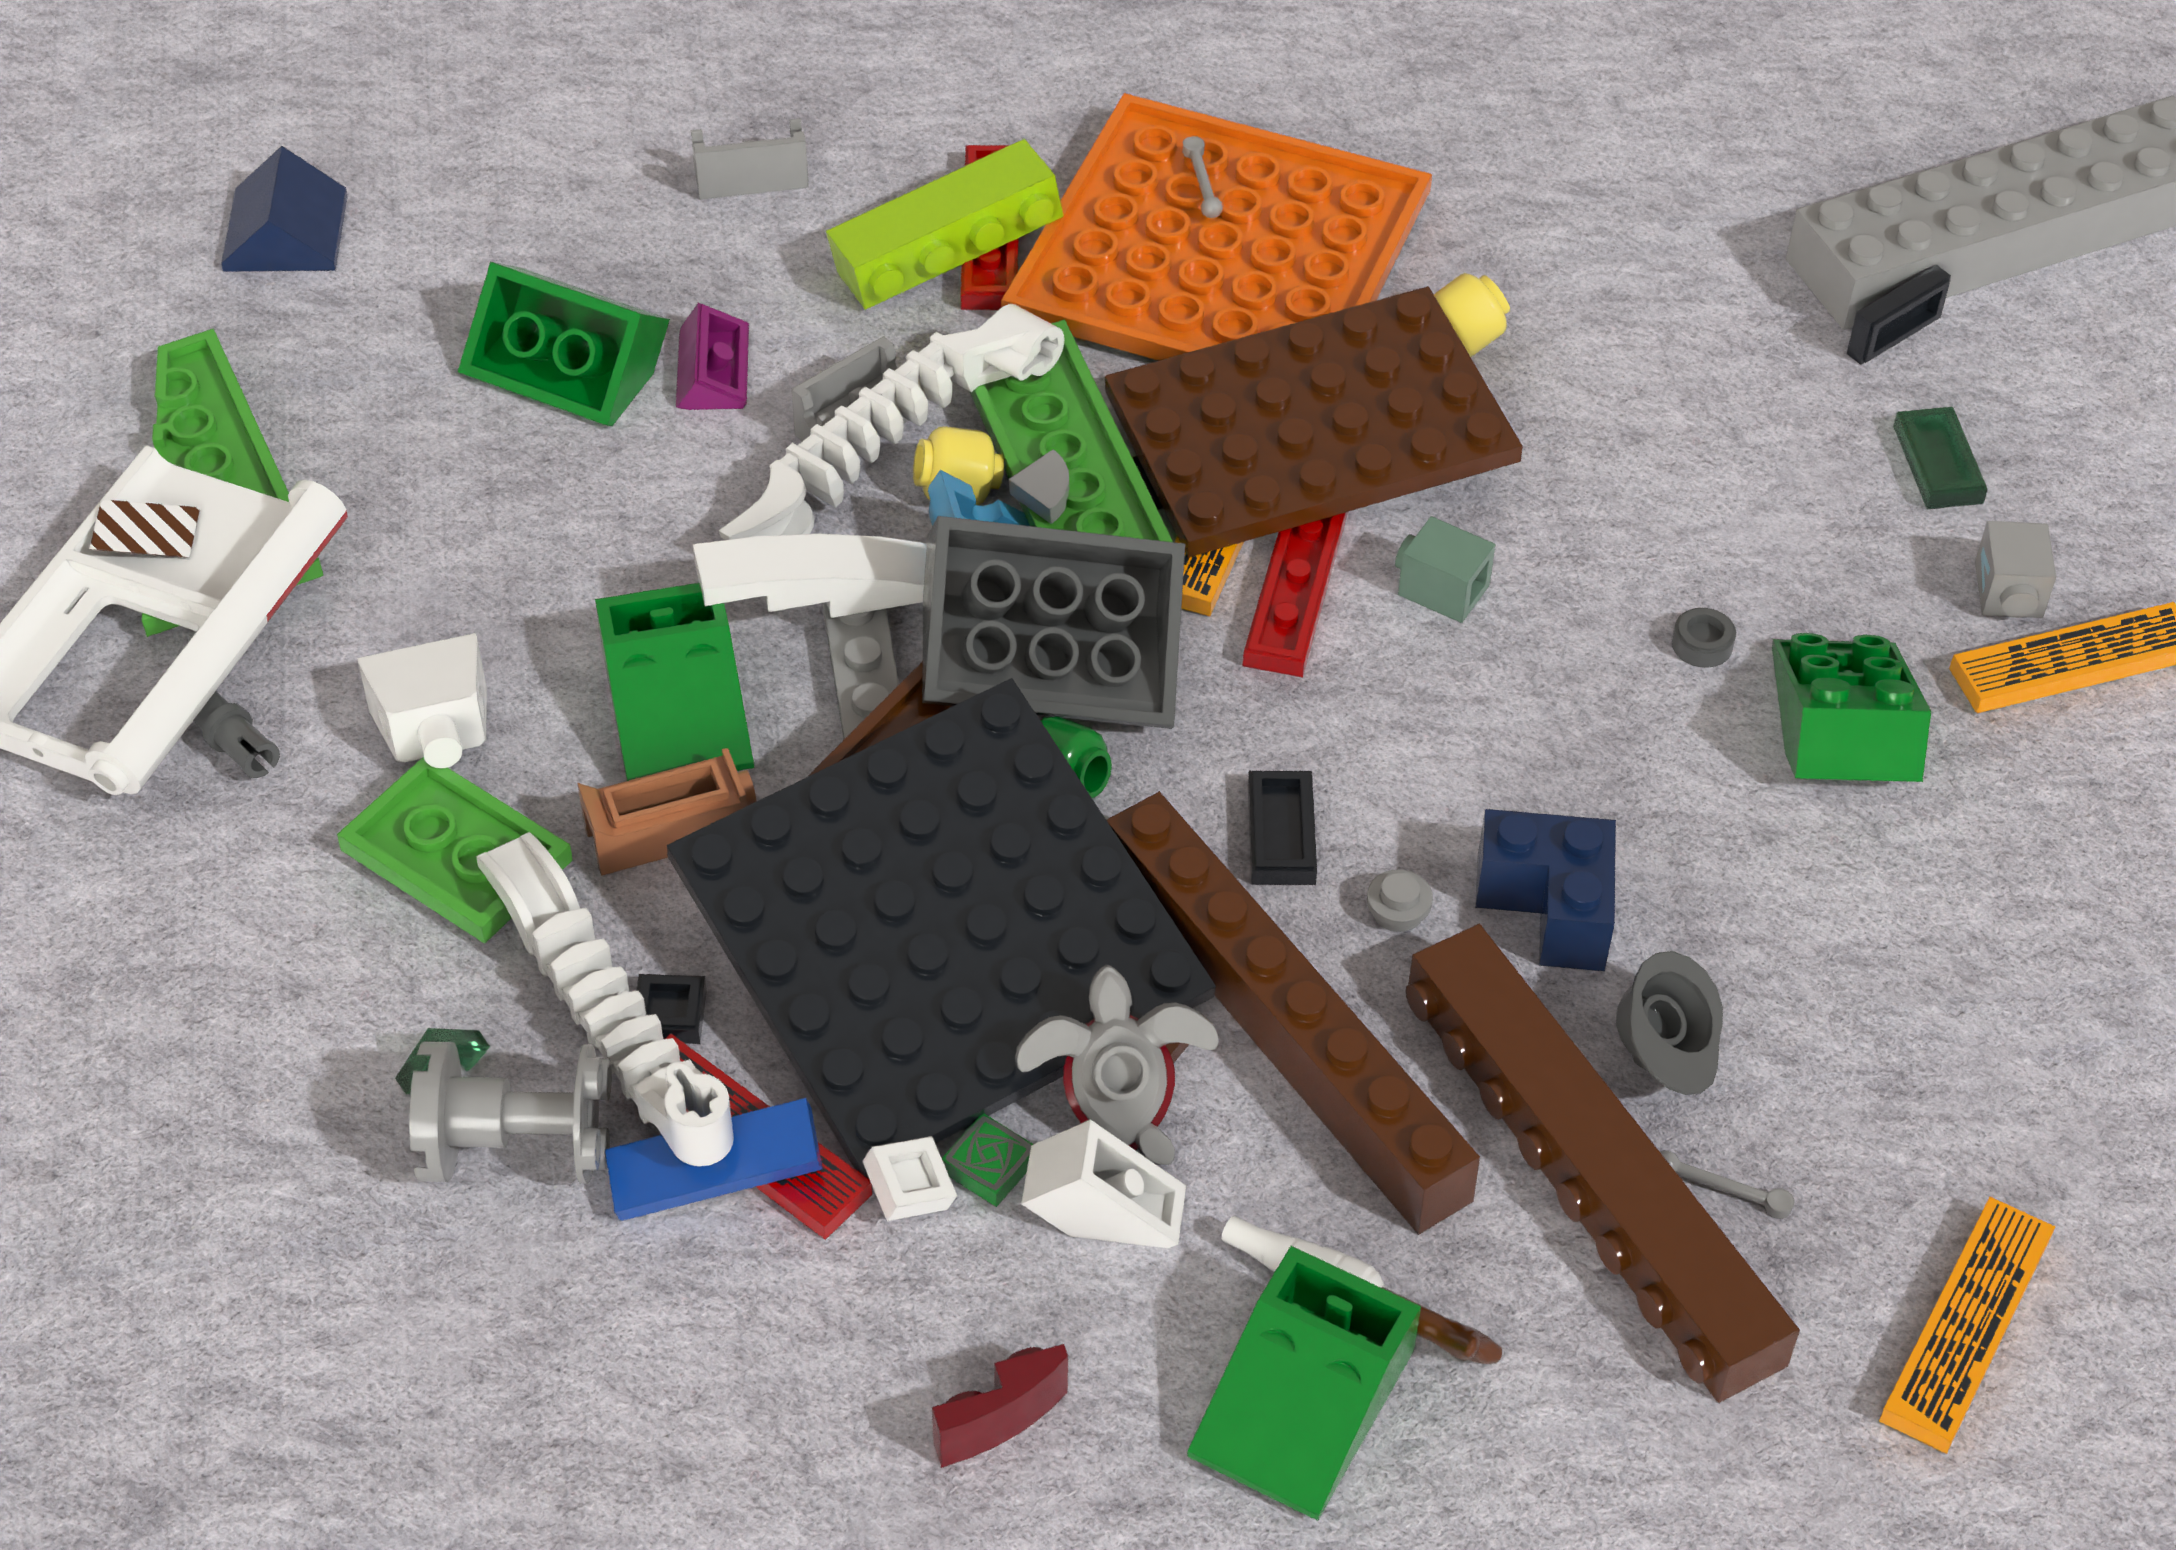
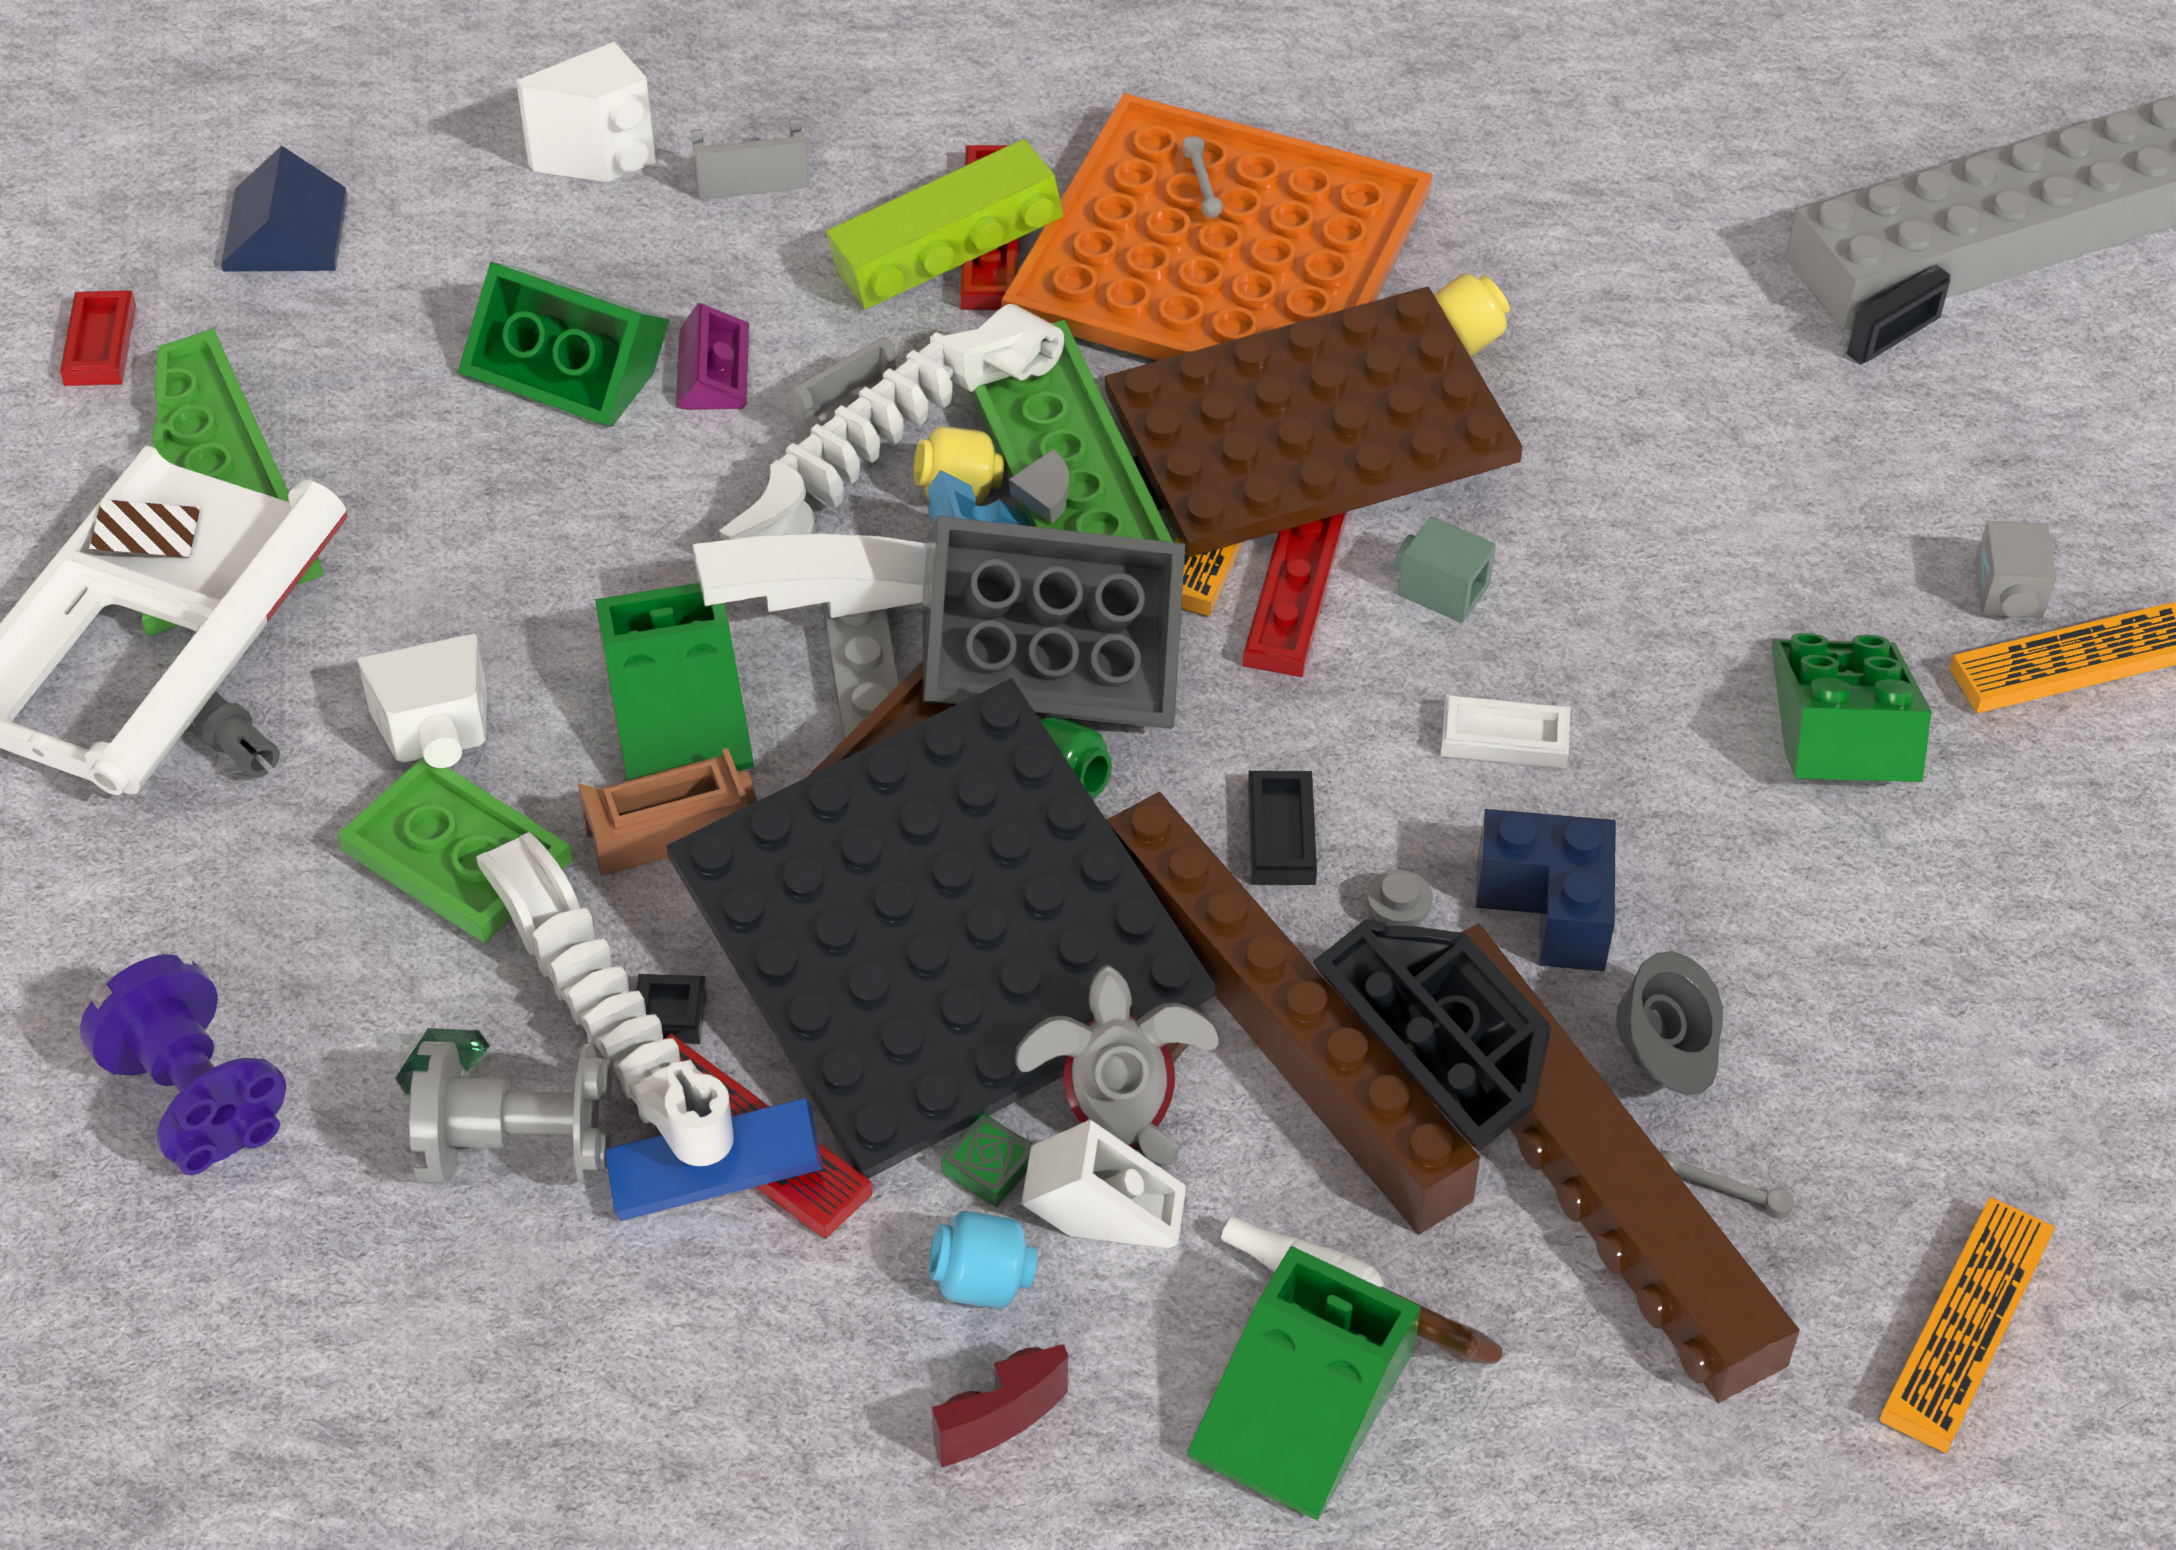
white plate [863,1137,957,1221] -> none
dark grey tile [1672,608,1736,668] -> none
clear green tile [1893,406,1988,510] -> none
none -> red tile [60,290,136,386]
none -> dark purple piece [80,954,286,1175]
none -> white slope [516,42,656,182]
none -> medium azure head [928,1211,1037,1309]
none -> black wedge [1312,919,1552,1151]
none -> white tile [1440,695,1571,769]

